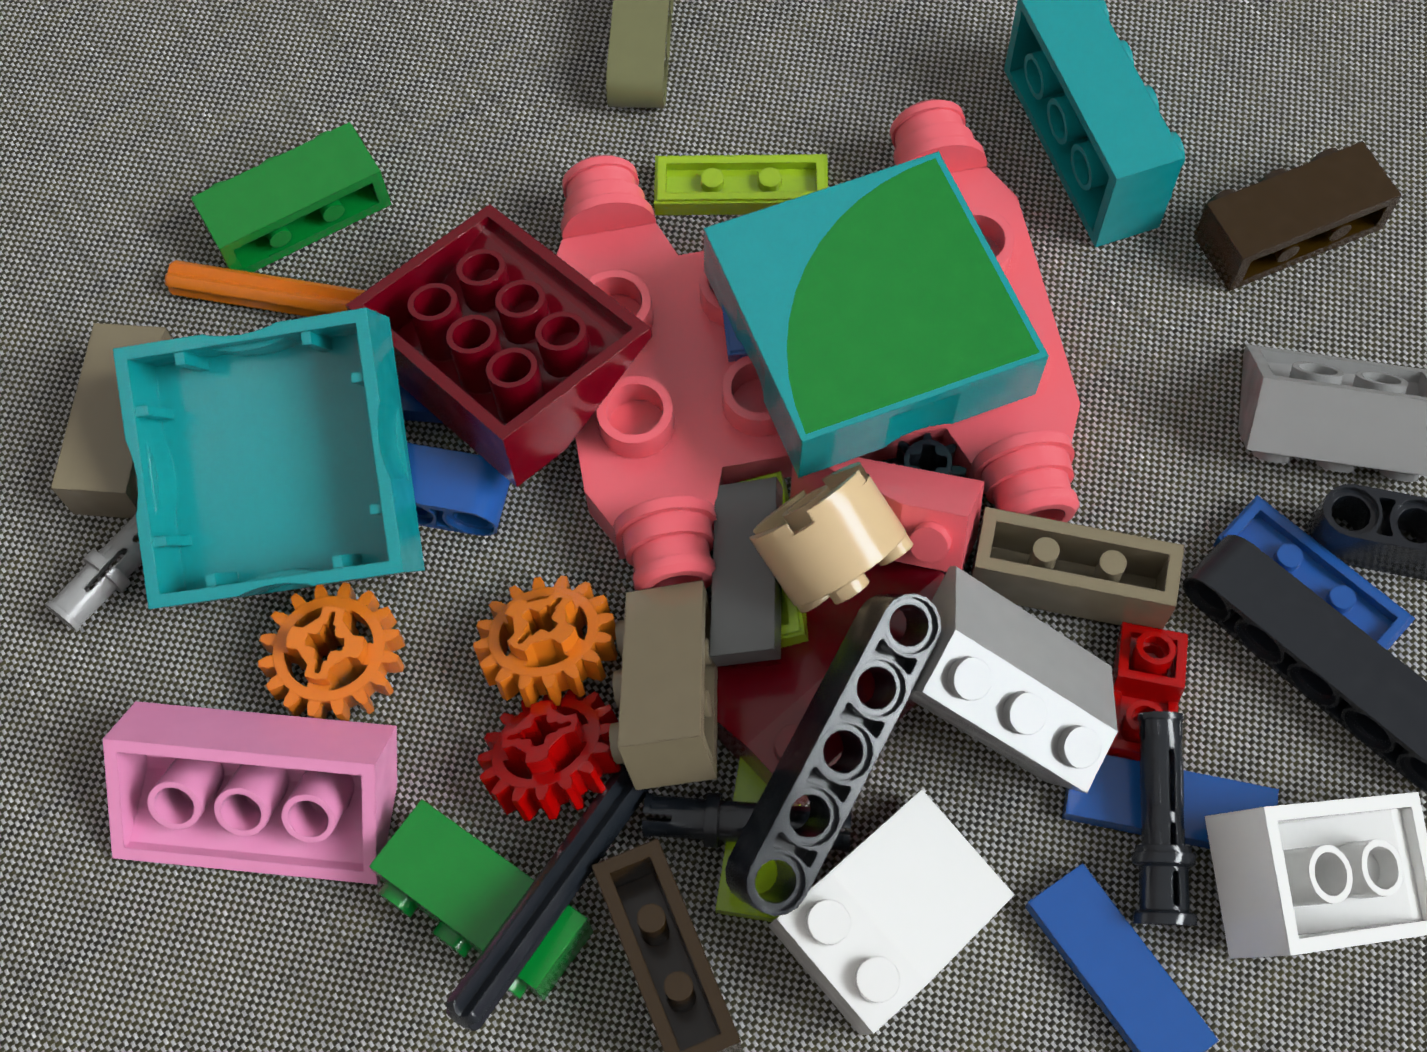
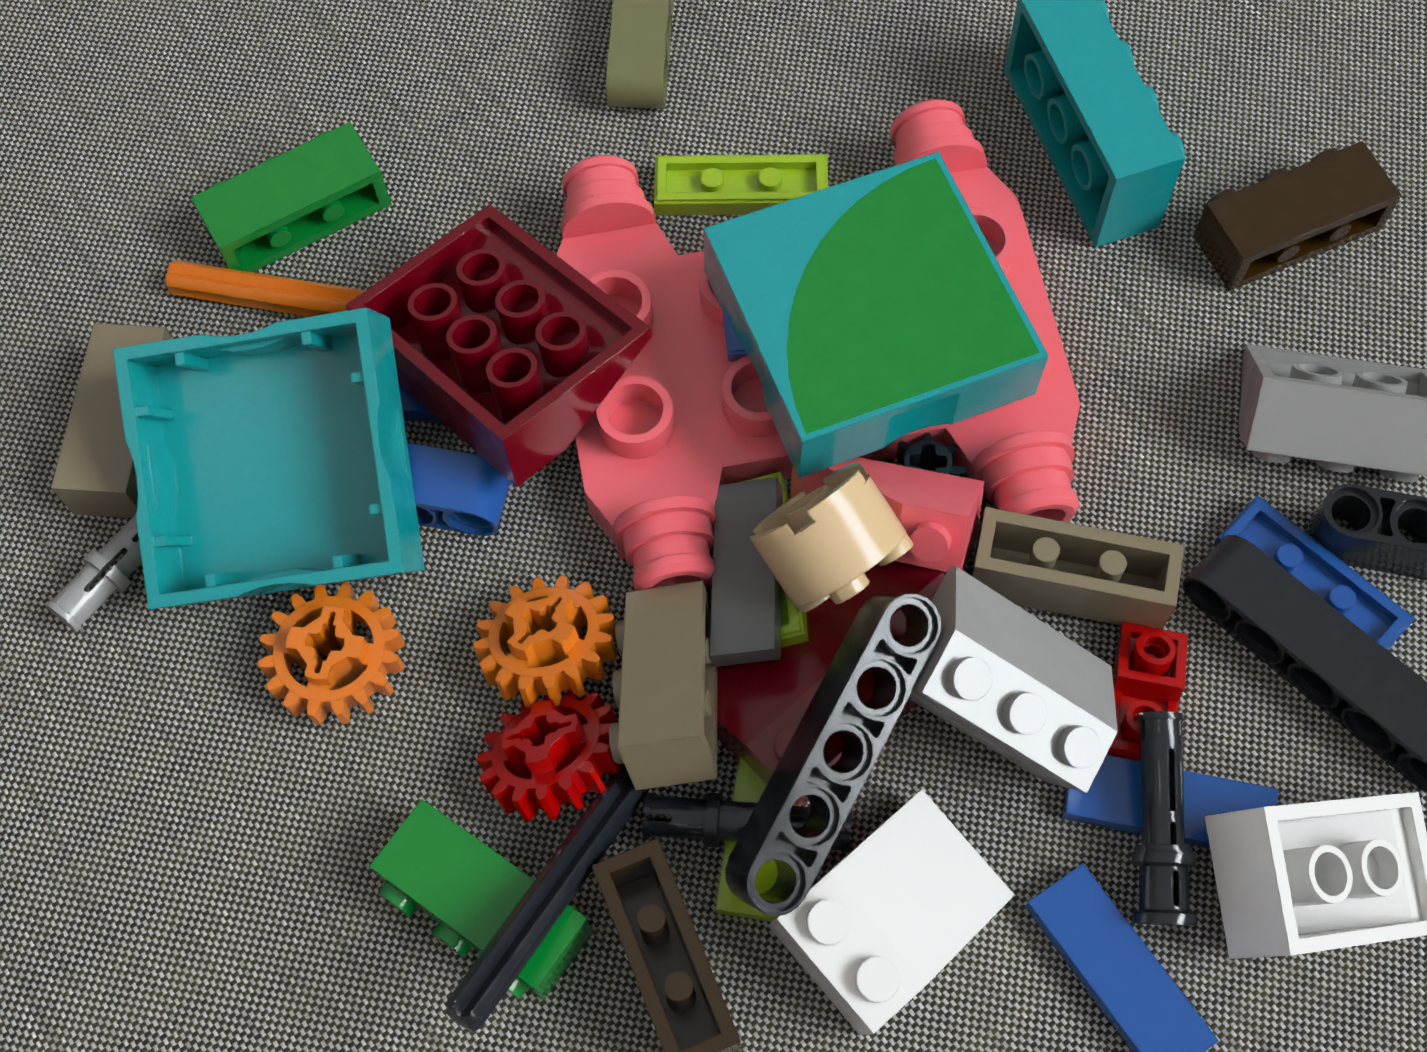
bright pink slope [103,701,397,885] -> none

